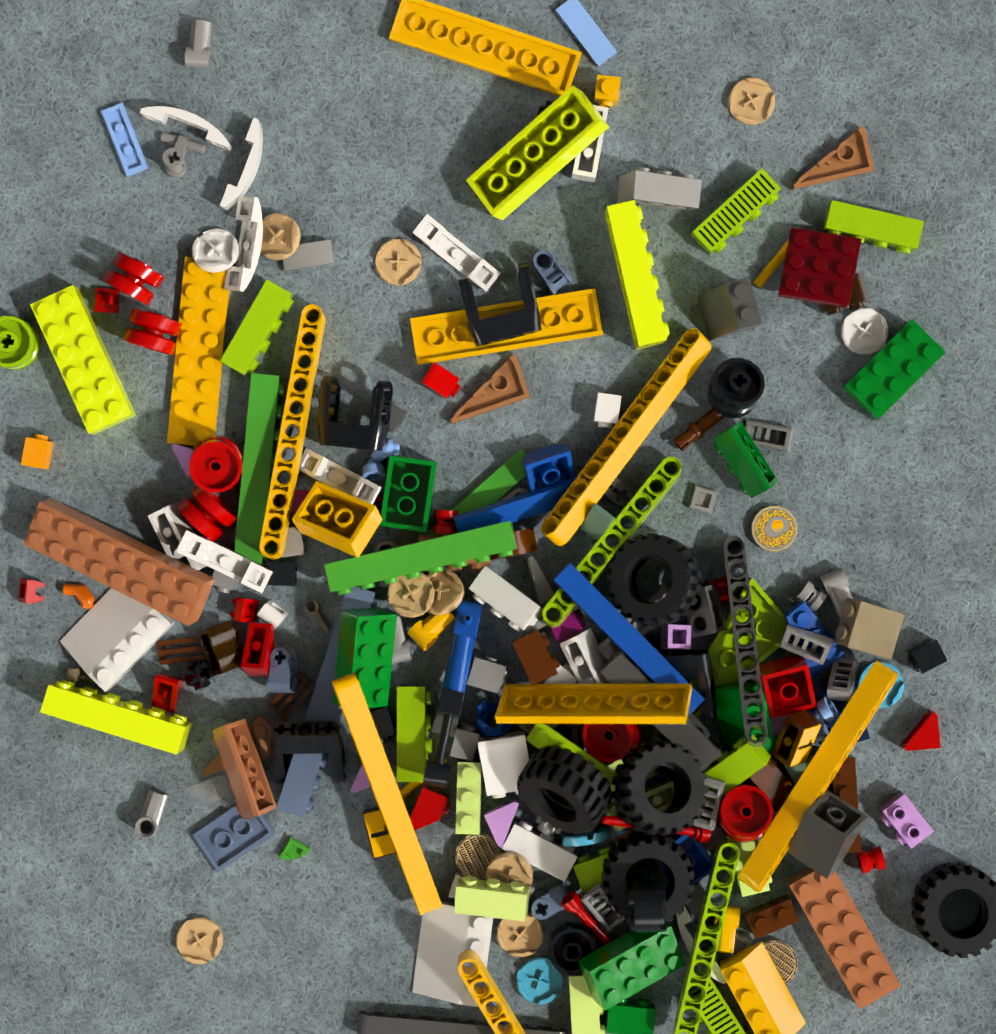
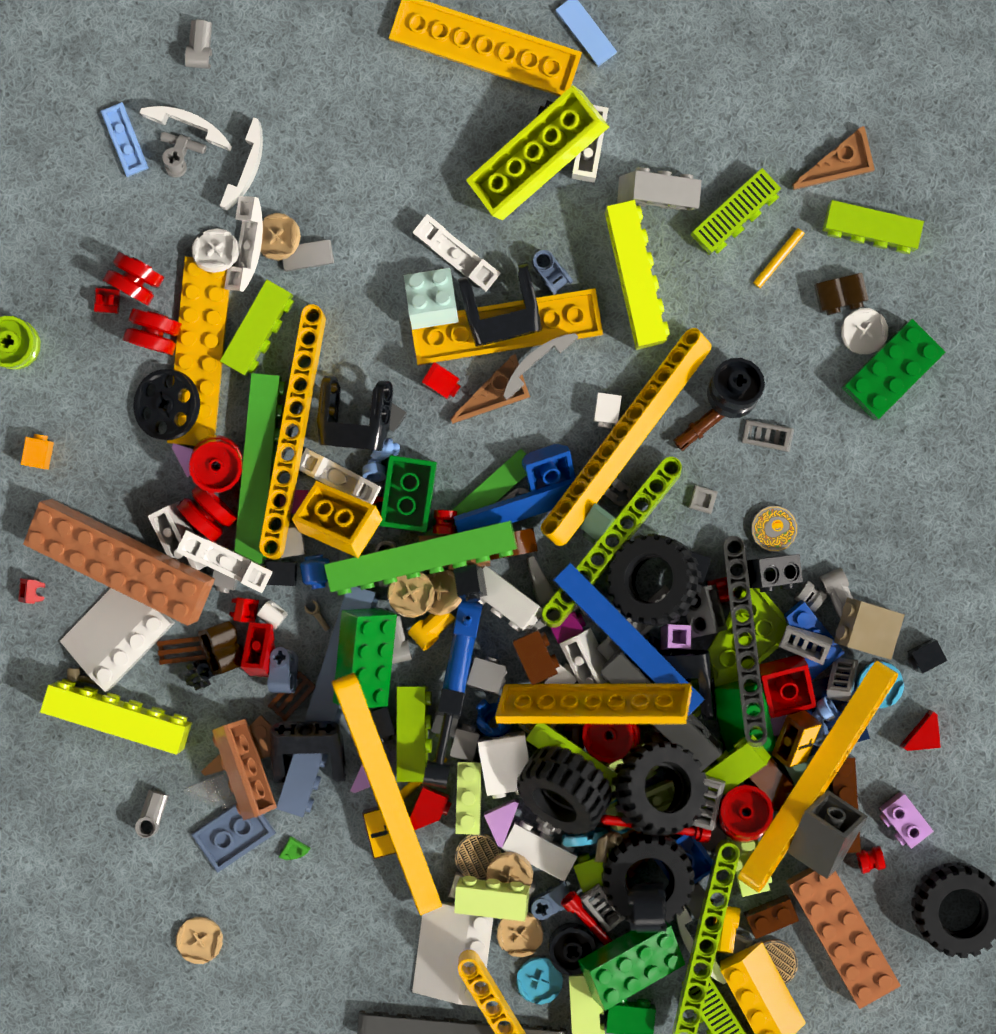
neon yellow brick [30,285,136,435] -> none
orange arm [63,583,94,609] -> none
red slope [151,672,184,713] -> none
tan tile [375,239,422,286] -> none
yellow brick [594,75,621,108] -> none
dark grey slope [698,277,762,341] -> none
green slope [713,421,778,498] -> none
tan tile [728,77,775,125] -> none
dark red plate [778,227,862,309] -> none
none -> black wedge [133,369,200,440]
none -> blue head [300,554,330,589]
none -> light aqua brick [404,268,459,330]
none -> black brick [453,564,487,603]
none -> light grey slope [503,333,578,401]
none -> dark tan arm [595,831,622,863]
none -> black brick [747,554,803,592]

